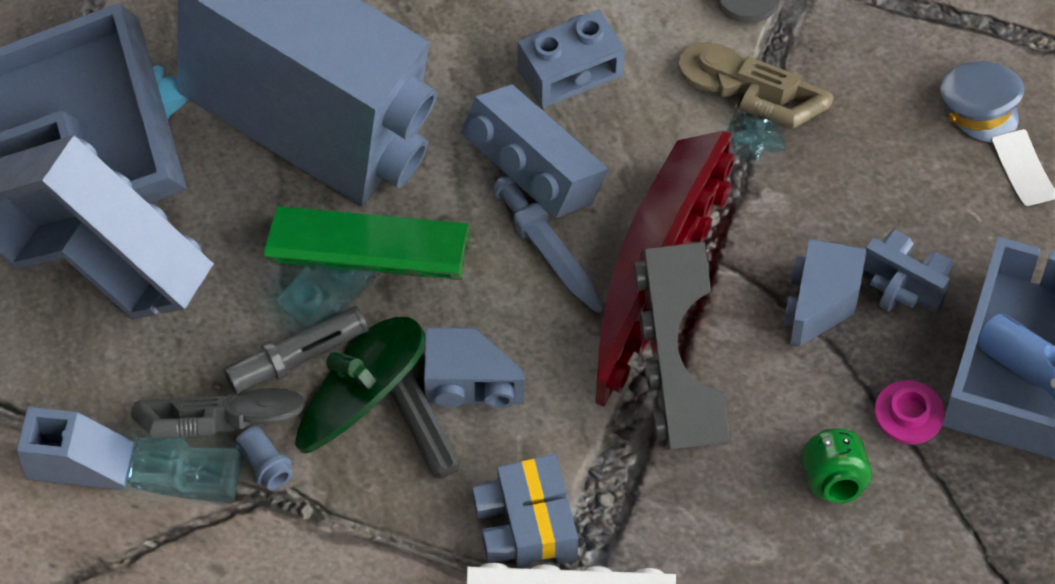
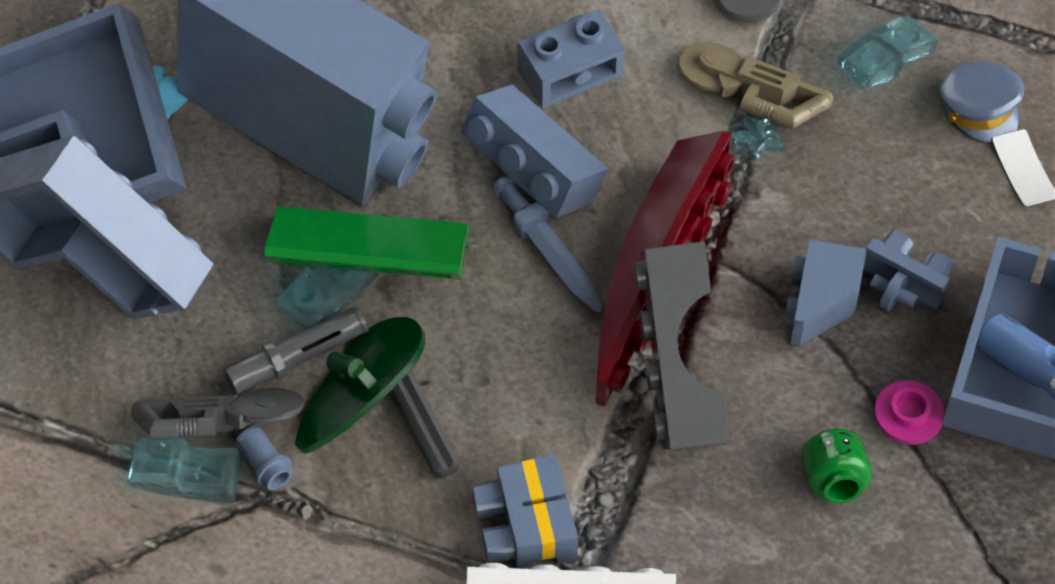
sand blue slope [17,407,135,490] -> none
sand blue slope [424,328,524,408] -> none
none -> clear light blue slope [836,15,940,87]

